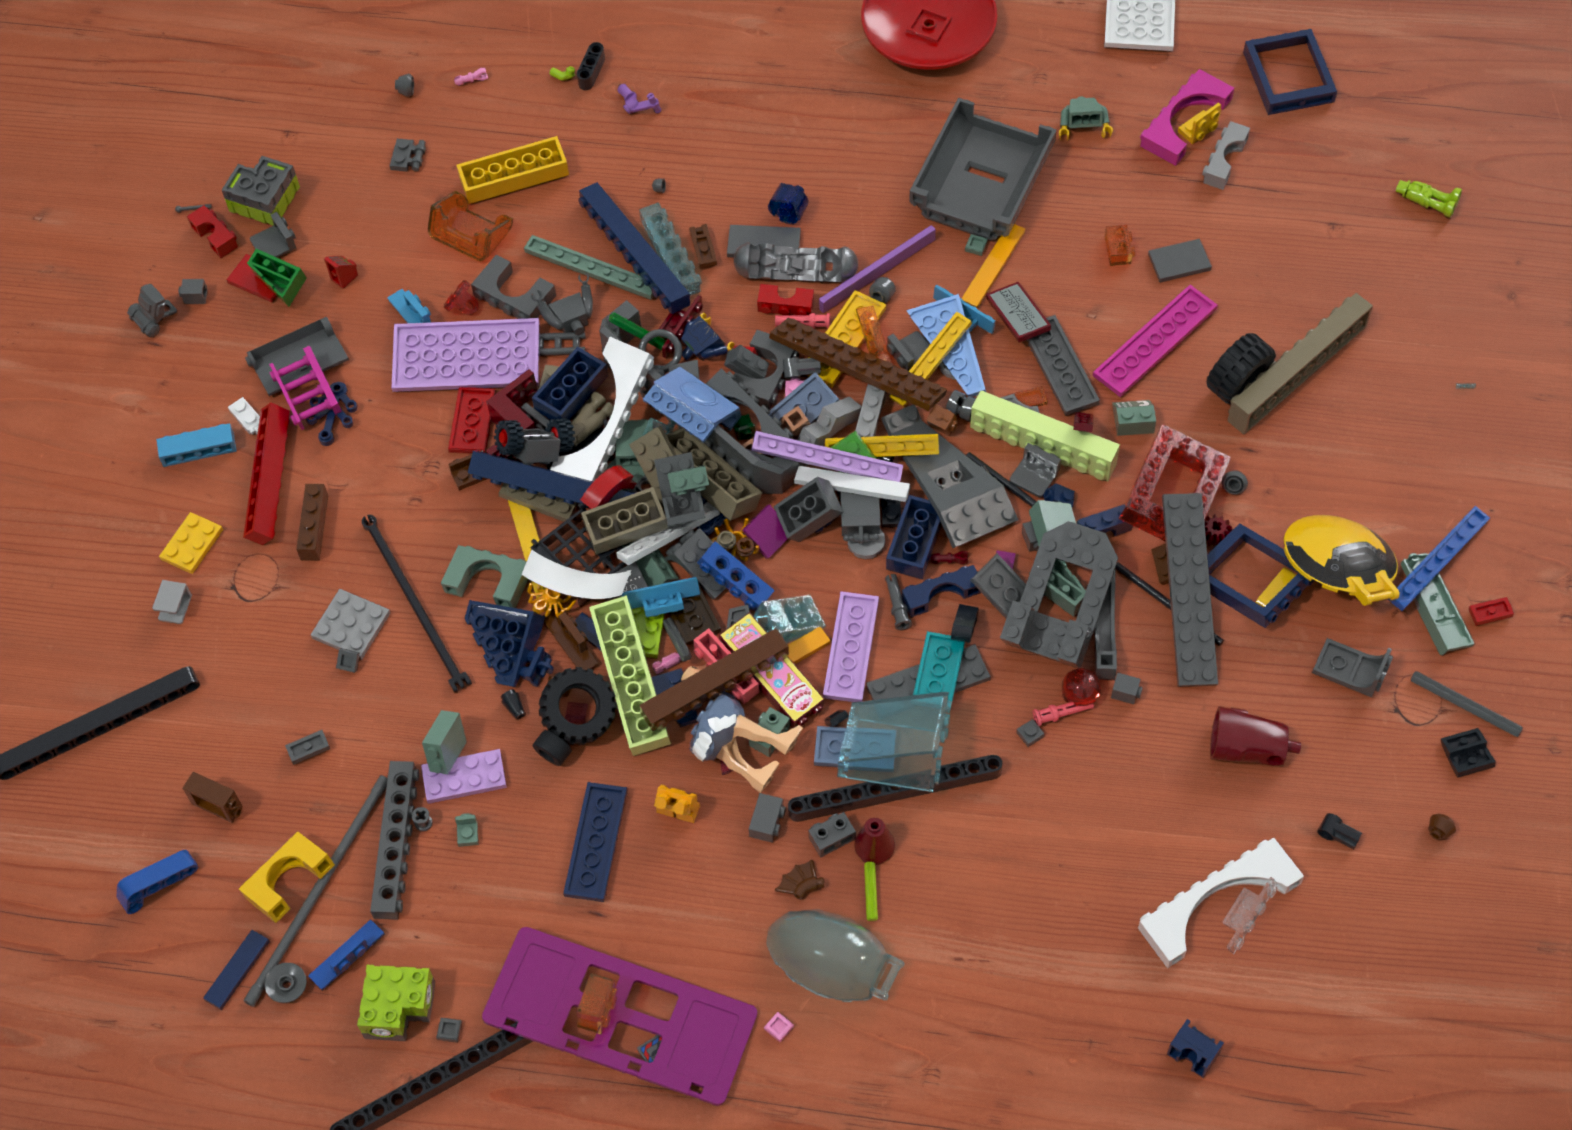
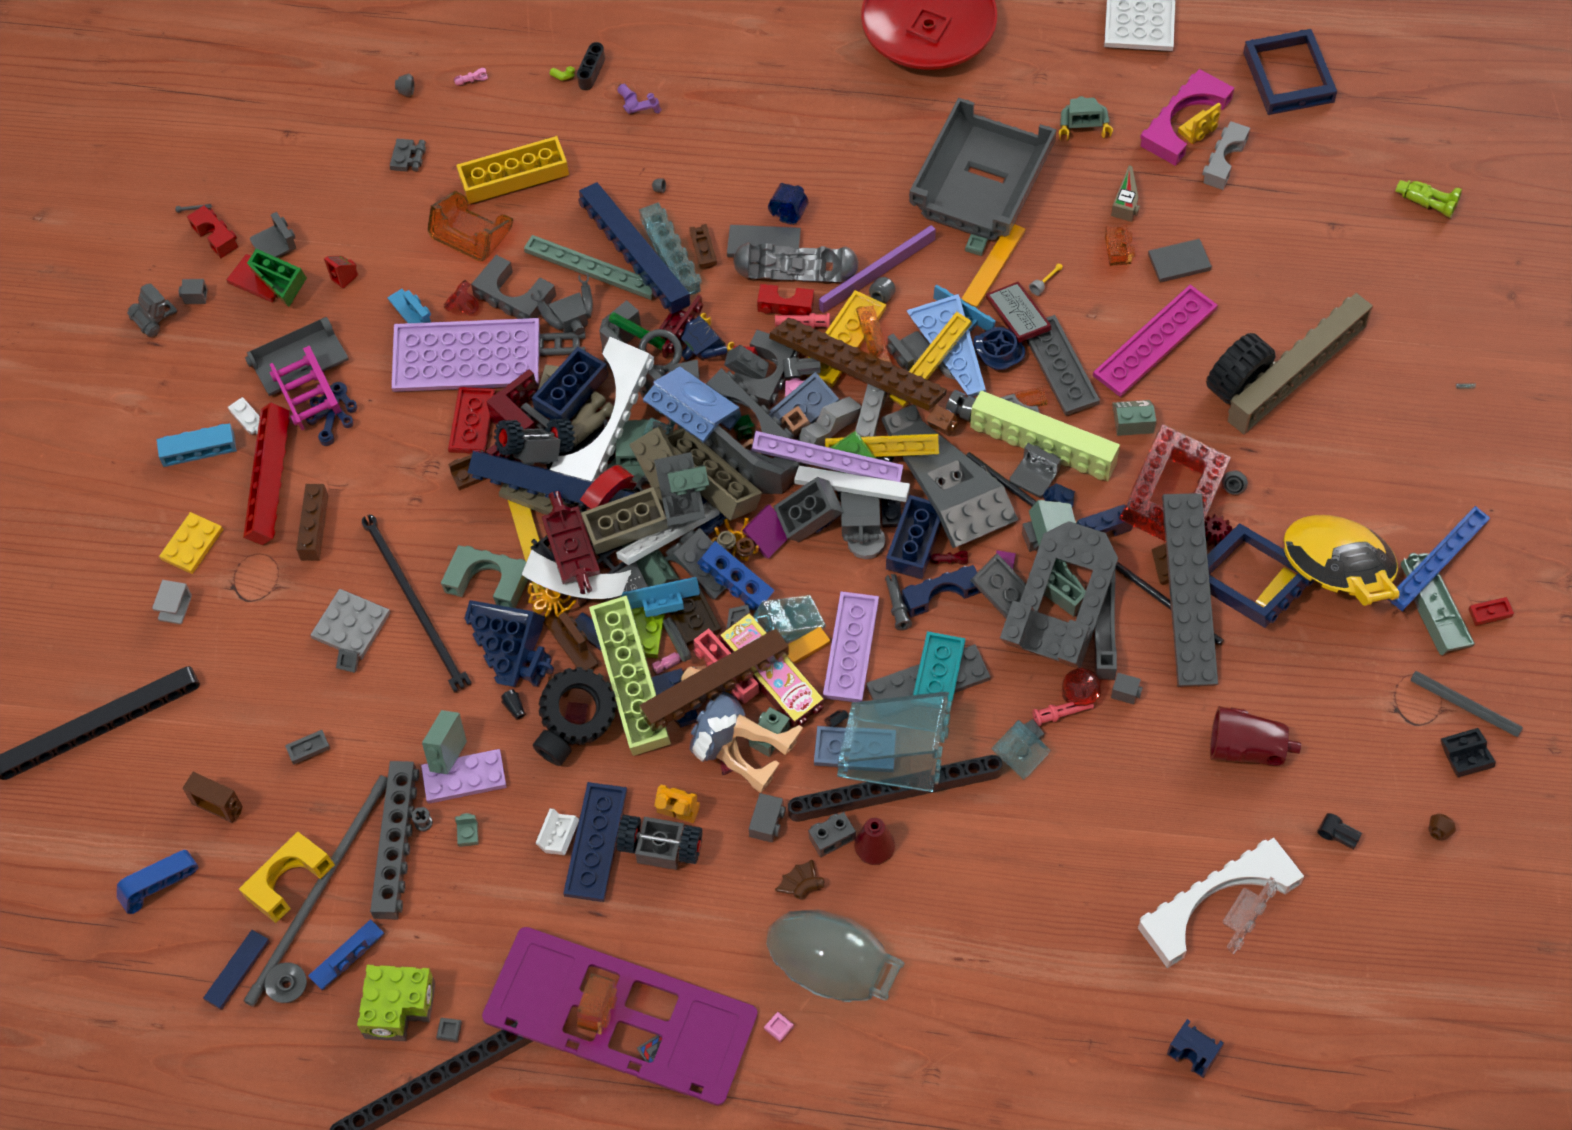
dark grey piece [222,156,300,226] -> none
lime axle [864,862,878,921] -> none
black beam [951,604,979,643] -> none
dark red tile [1073,412,1093,432] -> none
dark grey bracket [1312,638,1393,697] -> none
none -> white bracket [536,809,579,855]
none -> dark red plate [541,491,600,594]
none -> brick [616,815,703,870]
none -> dark blue piece [974,327,1025,370]
none -> clear light blue slope [991,720,1051,780]
none -> light grey hinge [1029,264,1063,296]
none -> dark tan slope [1111,165,1140,222]

